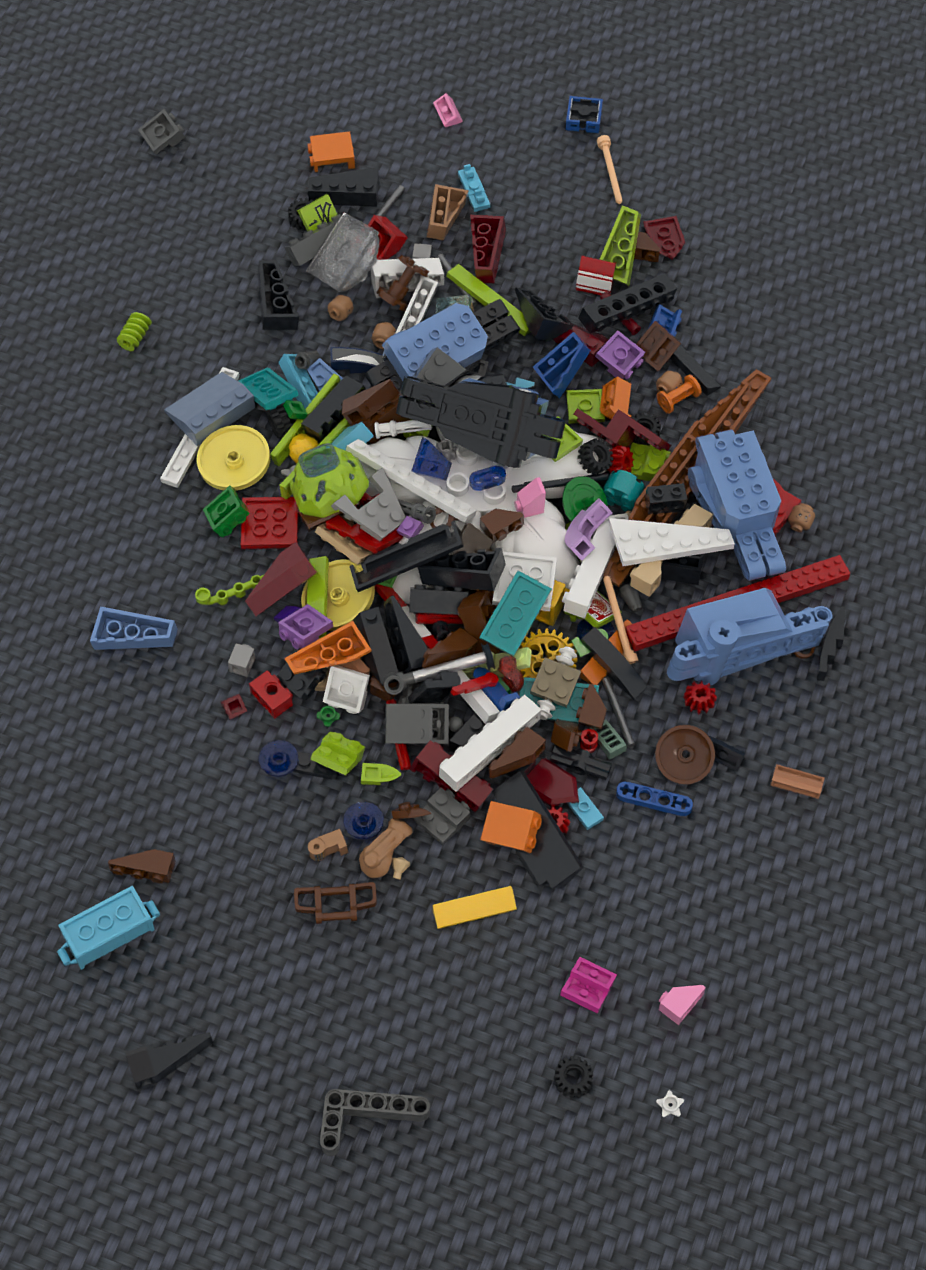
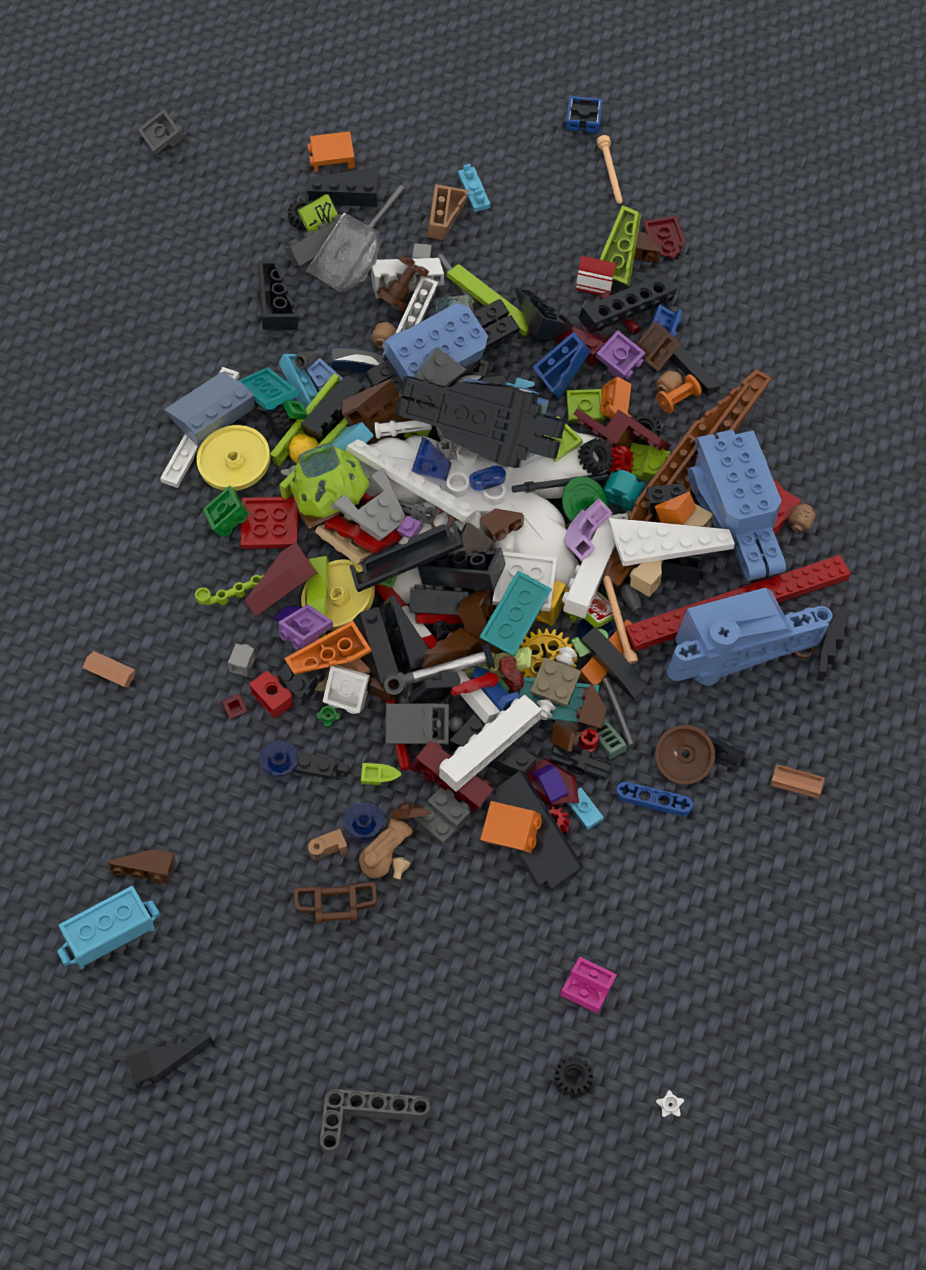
medium blue wedge [90,606,178,650] -> none
lime piece [117,312,152,351] -> none
lime plate [310,731,365,775] -> none
medium nougat head [327,295,354,321] -> none
red slope [356,215,408,260] -> none
yellow slope [432,886,517,929] -> none
bright pink slope [433,93,463,127] -> none
dark red wedge [470,215,506,284] -> none
reddish brown slope [489,727,546,779] -> none
bright pink slope [514,477,546,518] -> none
bright pink slope [659,985,706,1025] -> none
red gear [683,680,717,715] -> none
none -> nougat piece [83,651,135,687]
none -> dark purple slope [531,764,569,803]
none -> orange slope [655,491,696,525]

